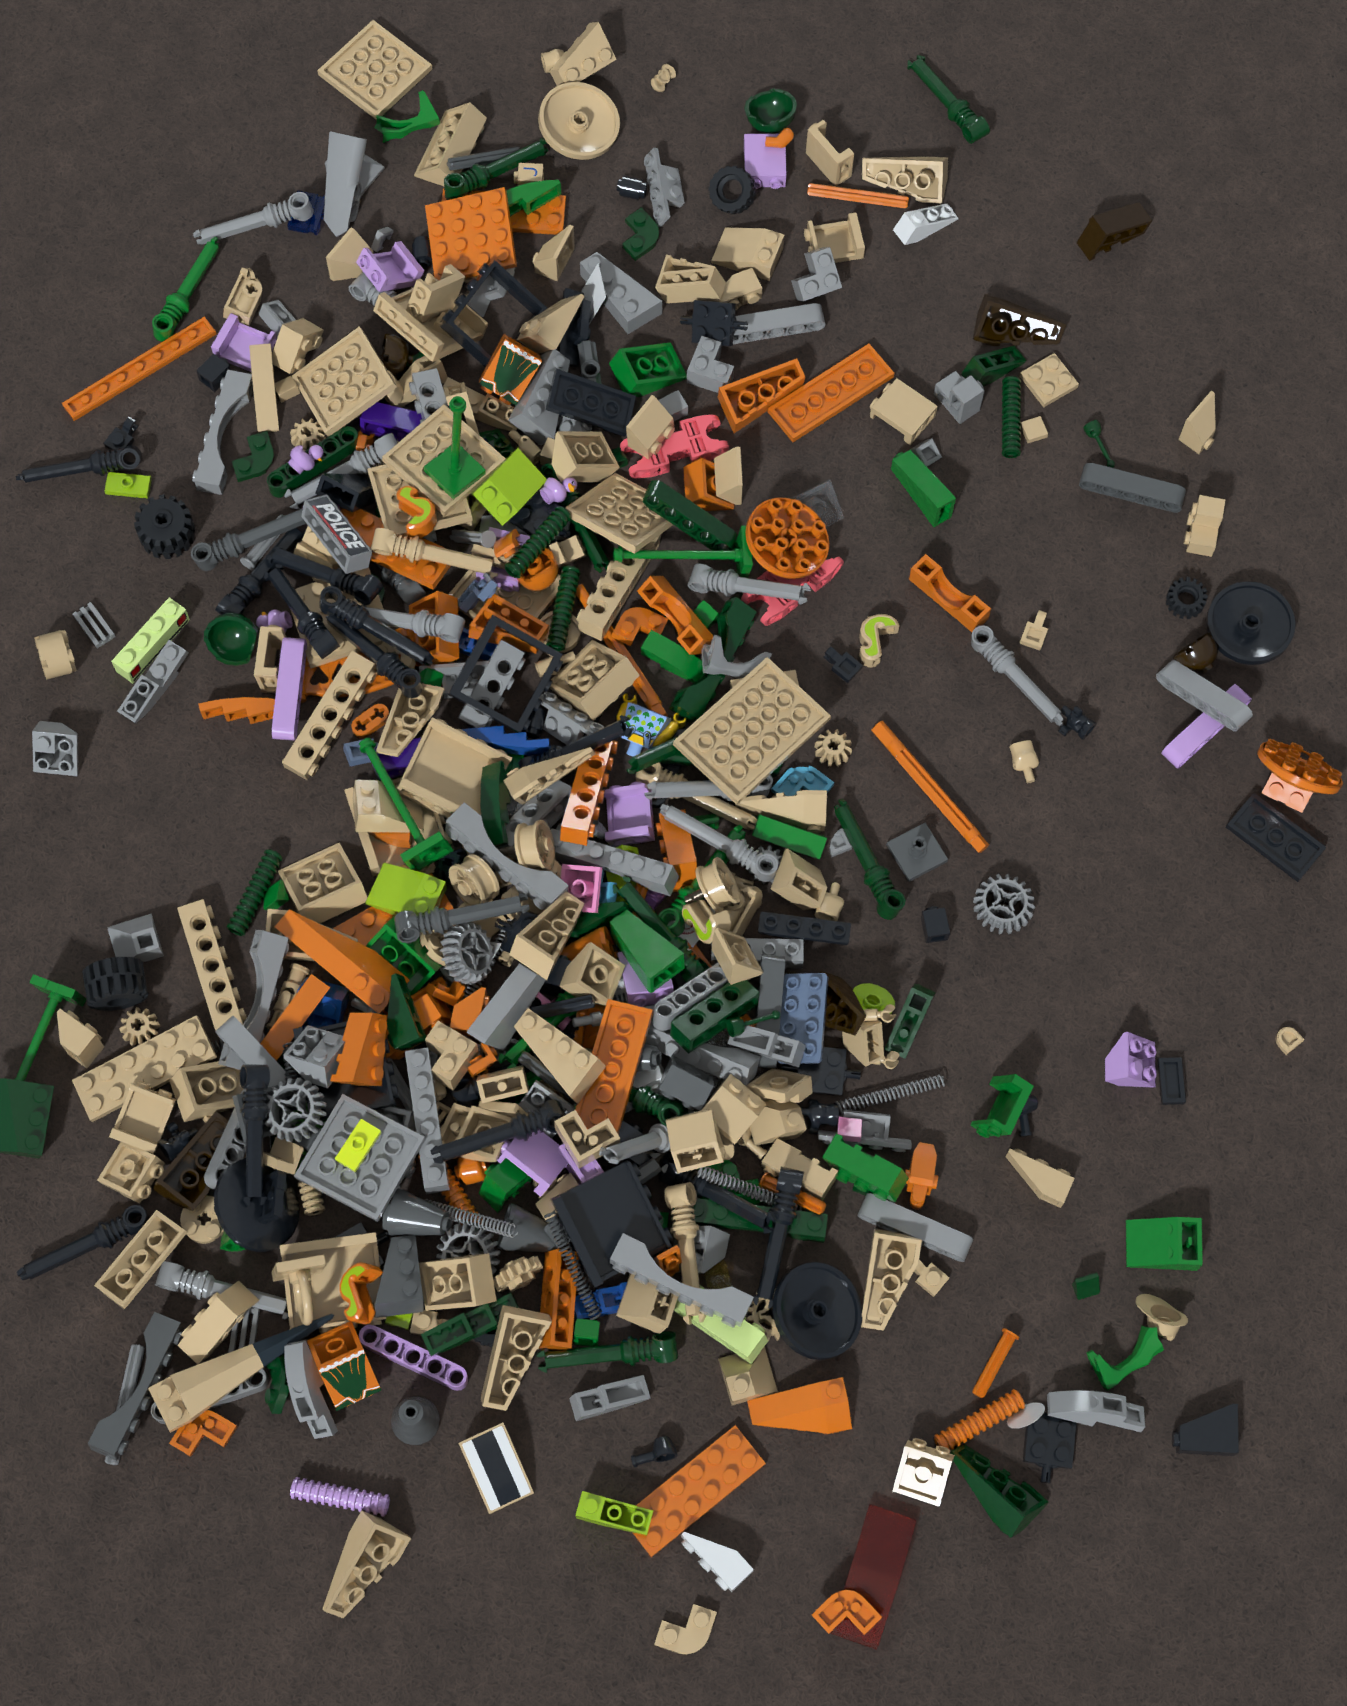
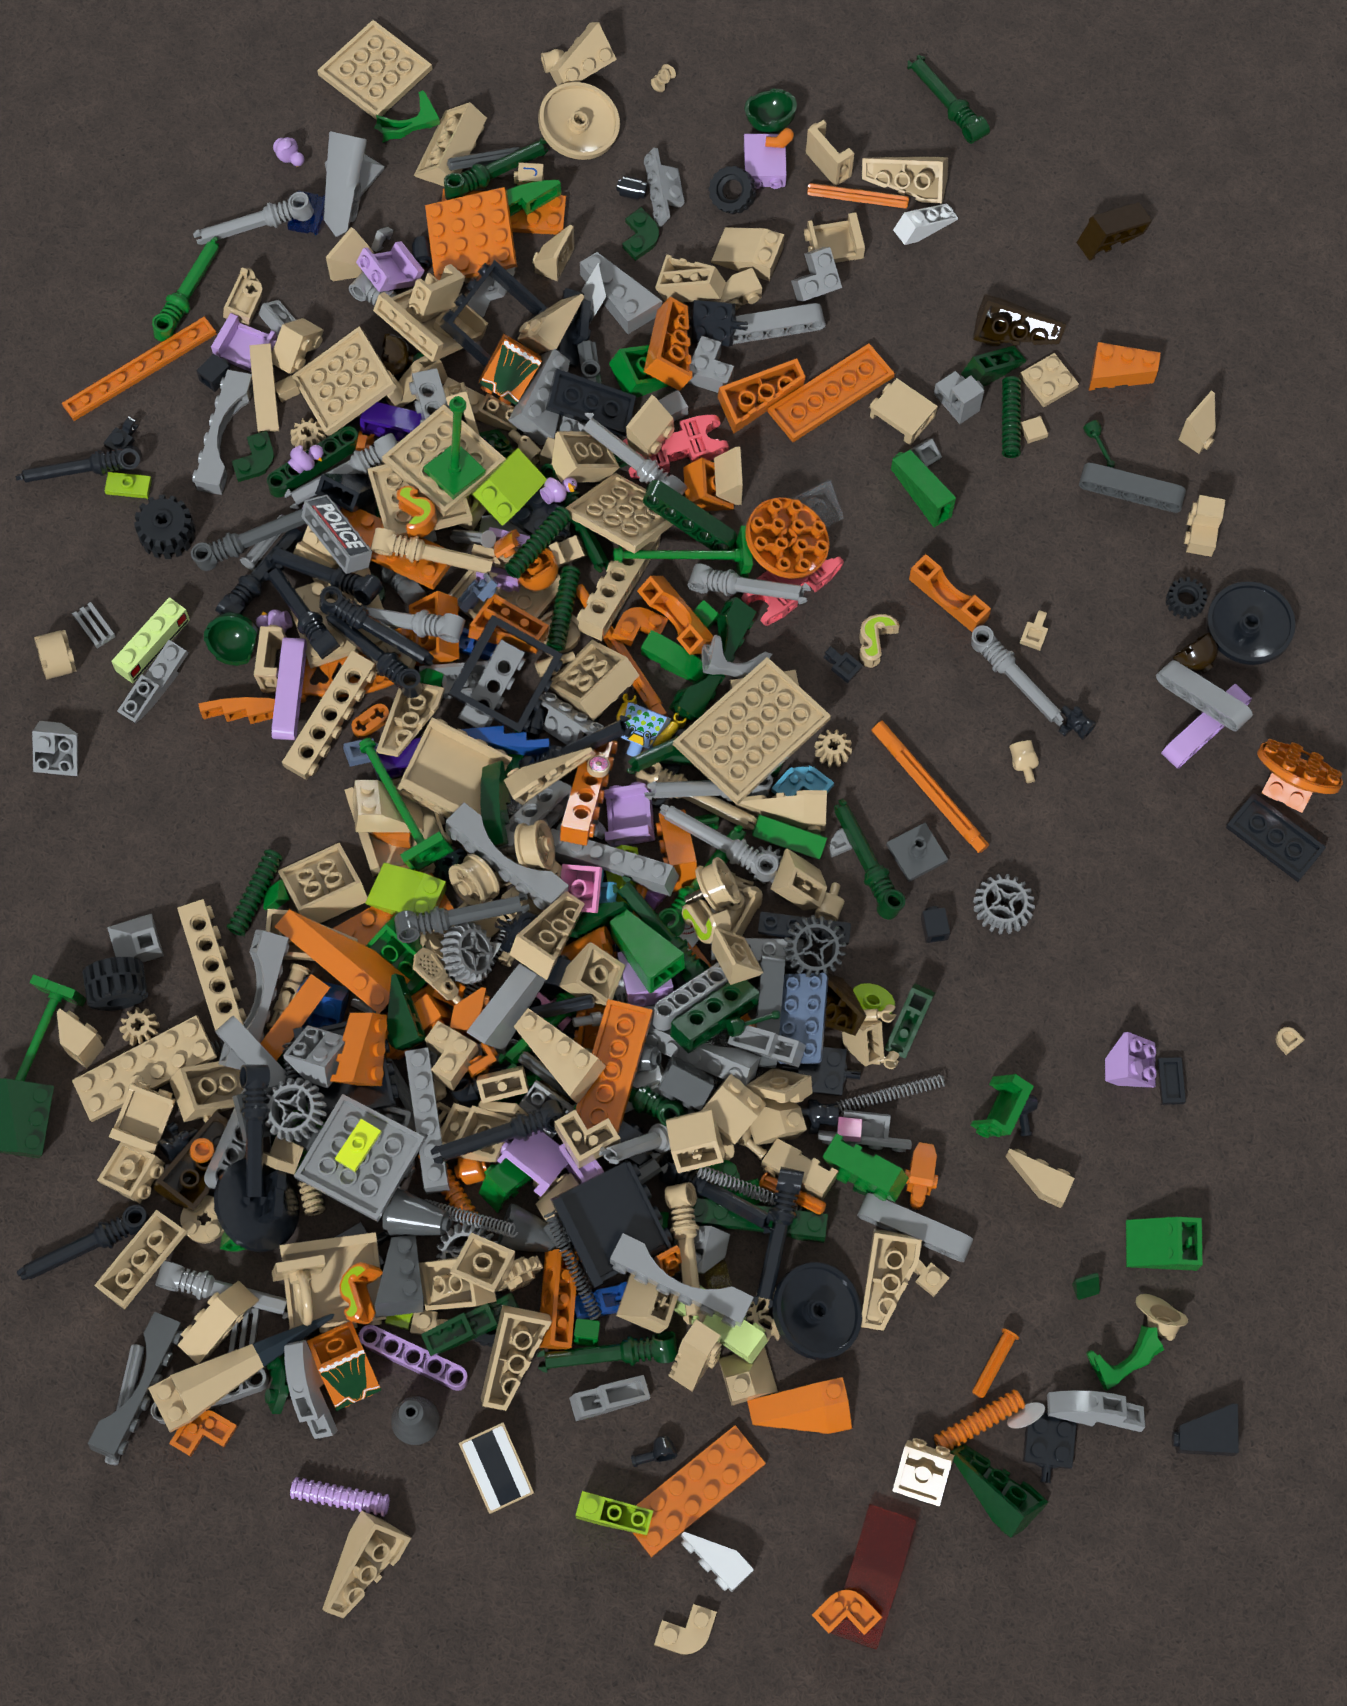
none -> orange tile [190,1138,214,1163]
none -> lavender animal [273,137,304,167]
none -> tan piece [413,947,462,1004]
none -> tan slope [450,1233,515,1293]
none -> light grey piece [577,413,688,495]
none -> tile [587,755,610,778]
none -> orange wedge [644,297,693,391]
none -> tan wedge [668,1319,722,1392]
none -> dark grey gear [784,915,846,977]
none -> orange wedge [1089,342,1161,391]

